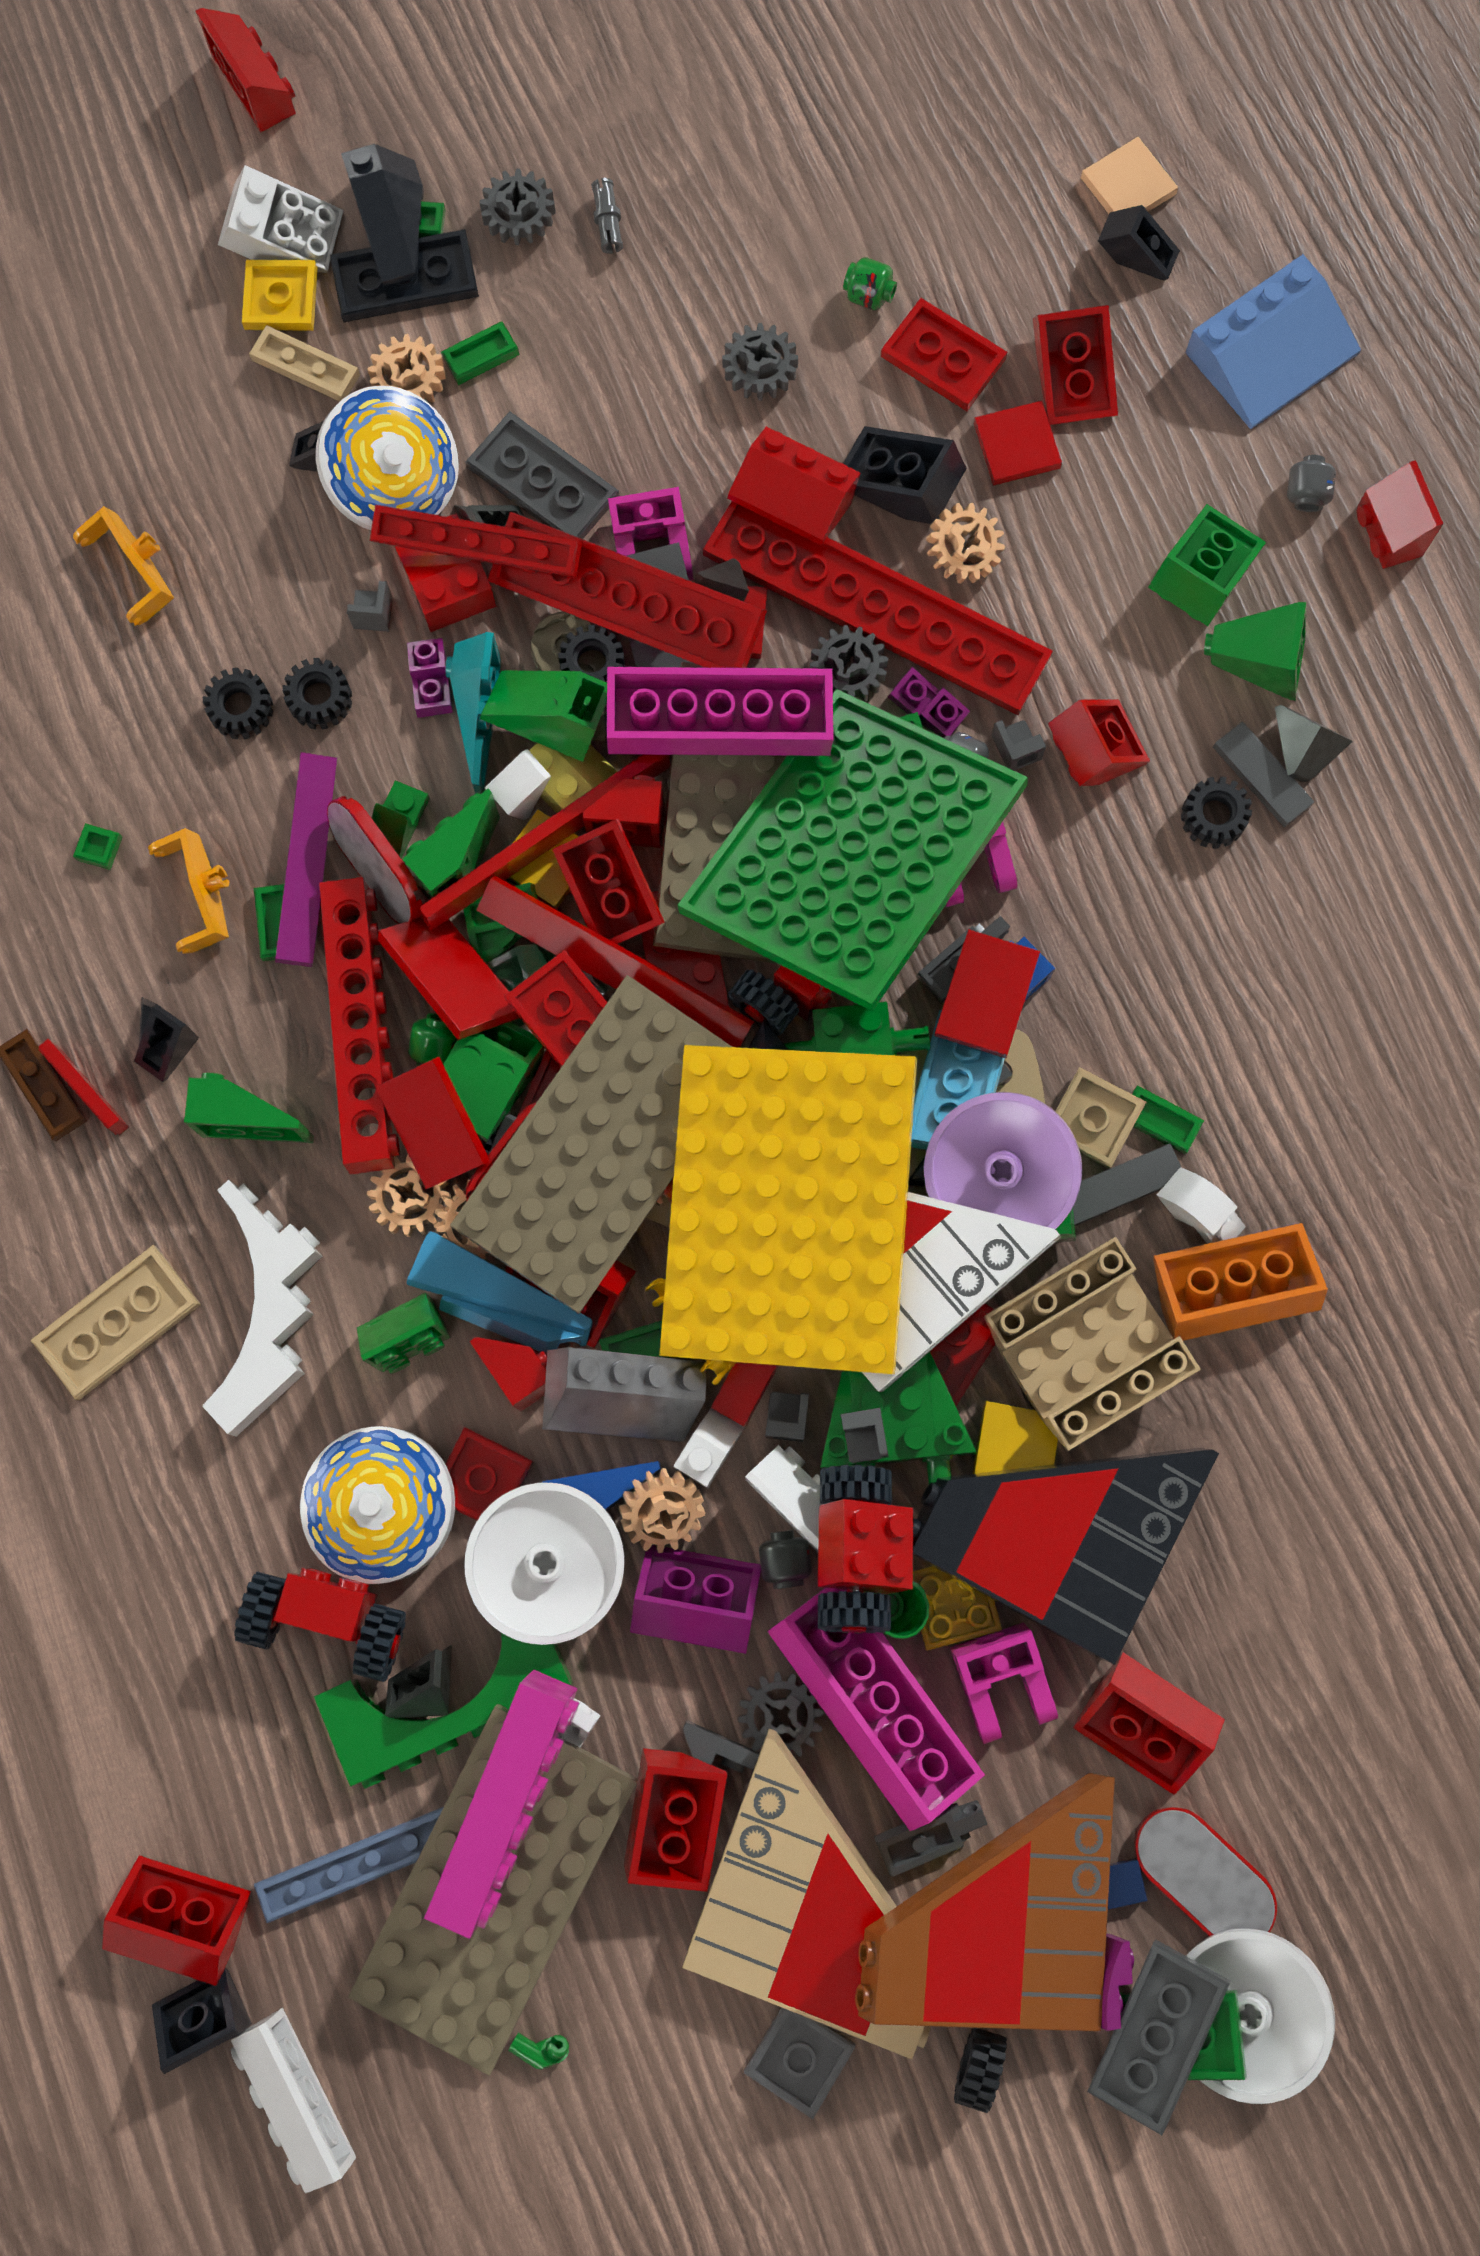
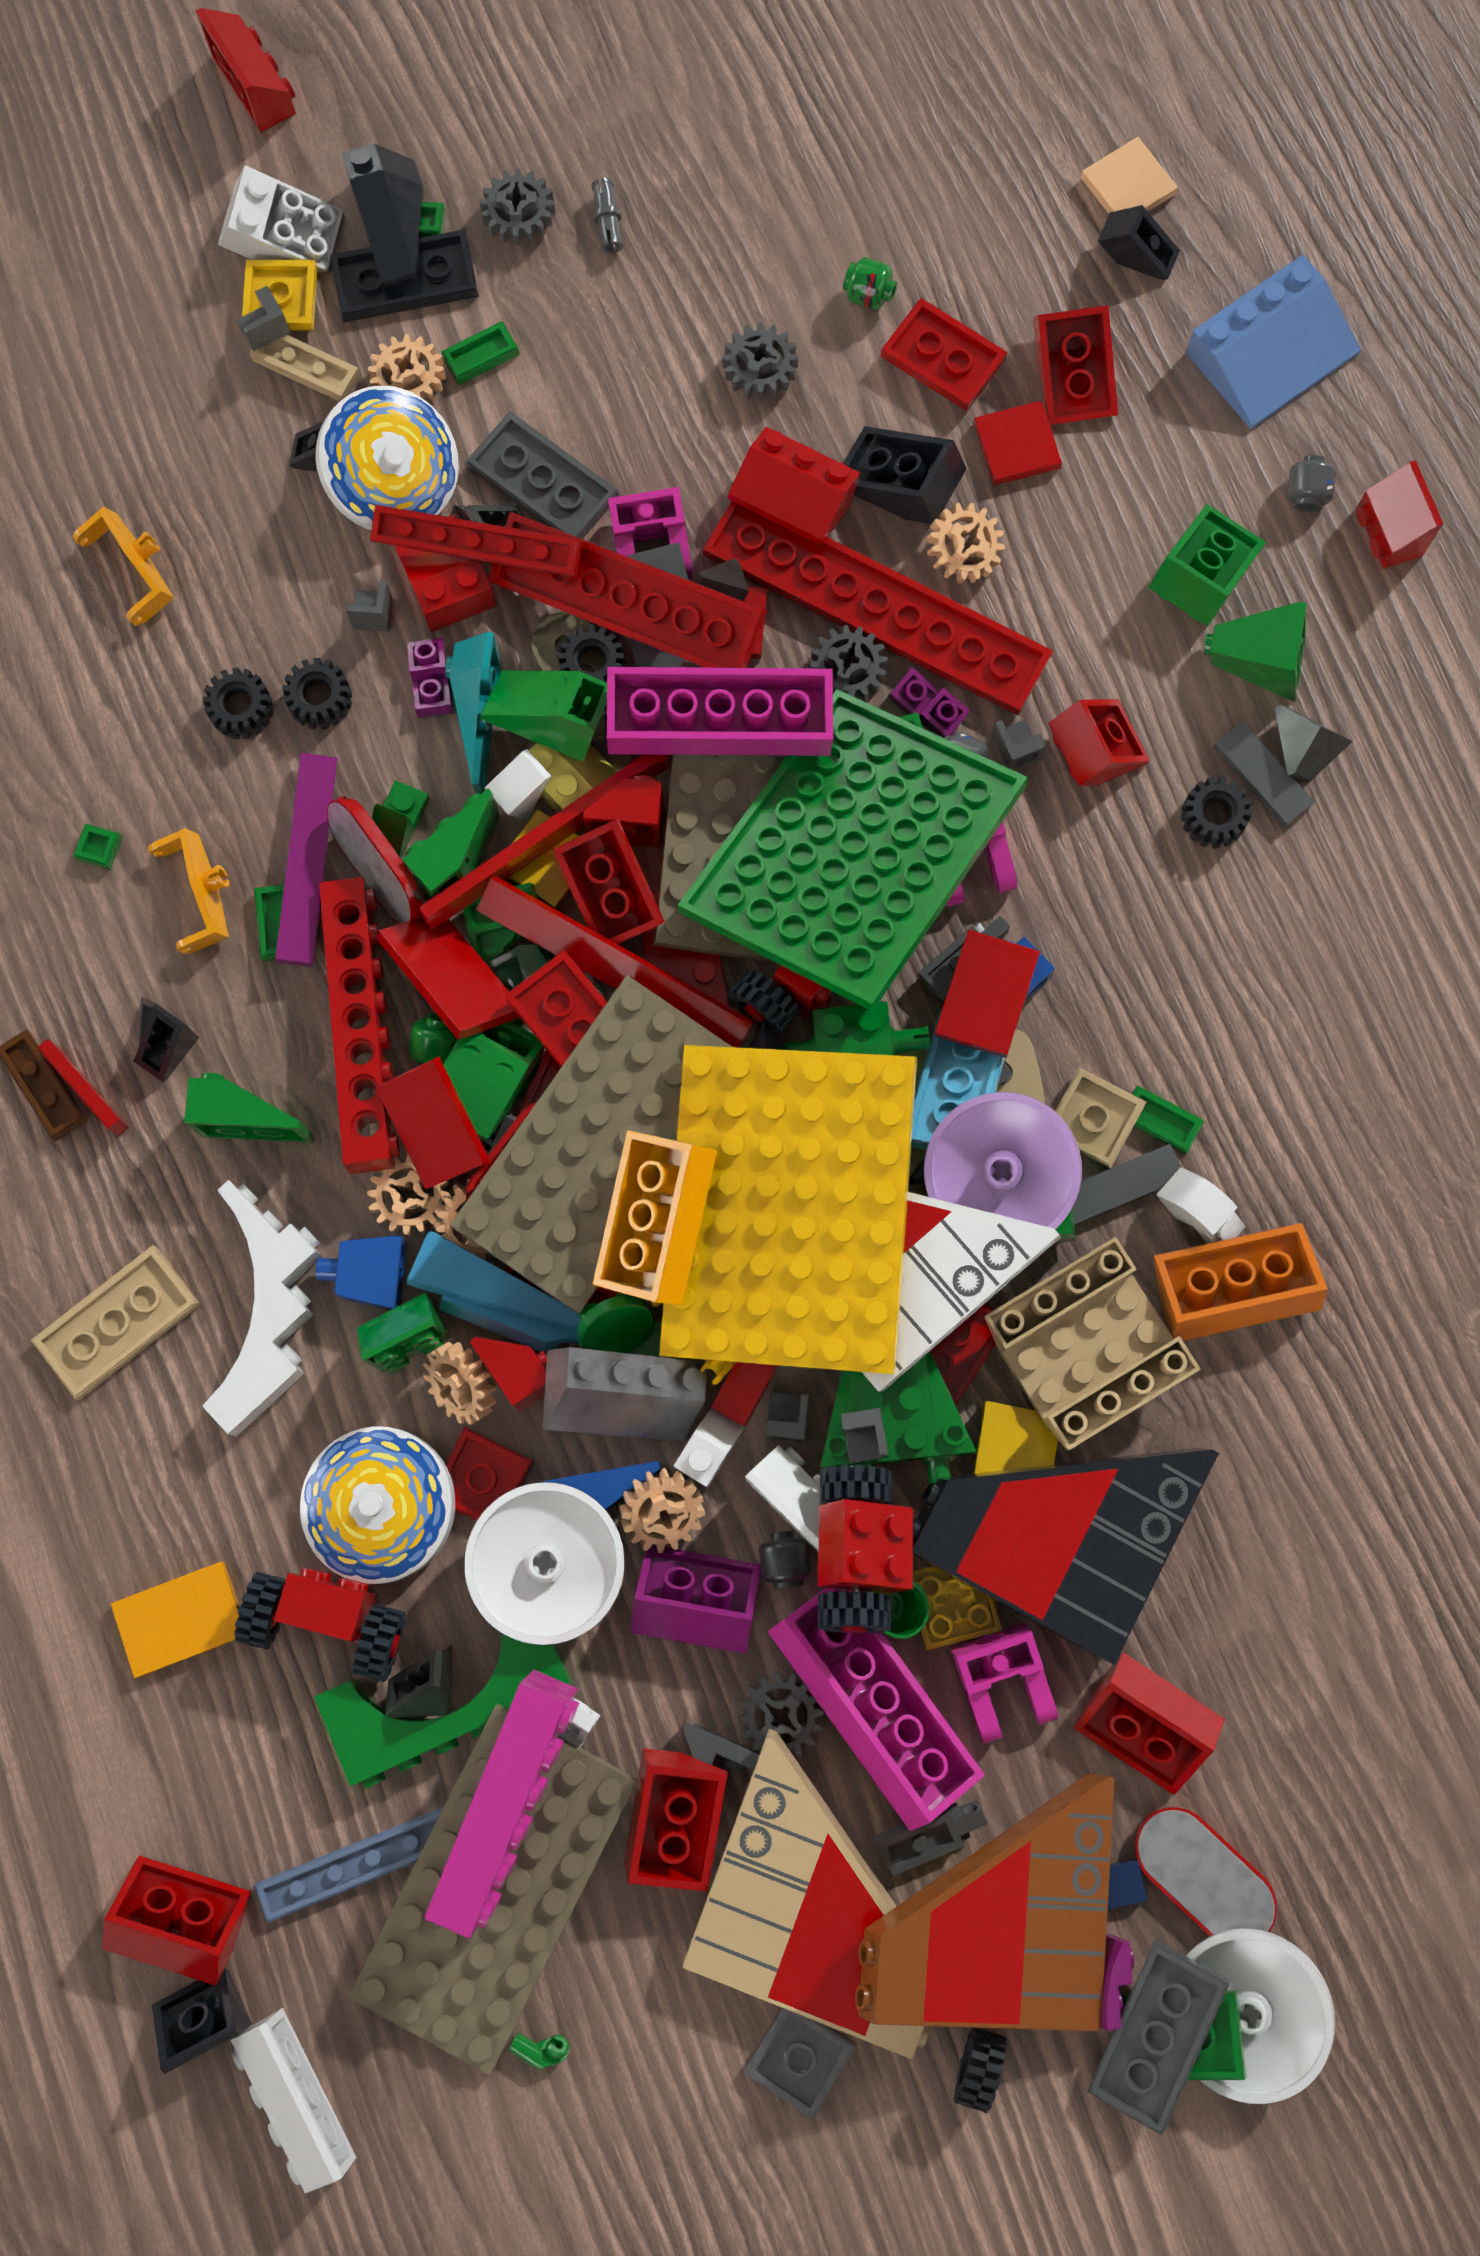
none -> light orange tile [110,1561,239,1678]
none -> dark grey panel [237,286,290,351]
none -> blue torso [315,1236,407,1311]
none -> light nougat gear [423,1341,496,1425]
none -> green tile [577,1292,653,1353]
none -> light orange brick [592,1130,717,1305]

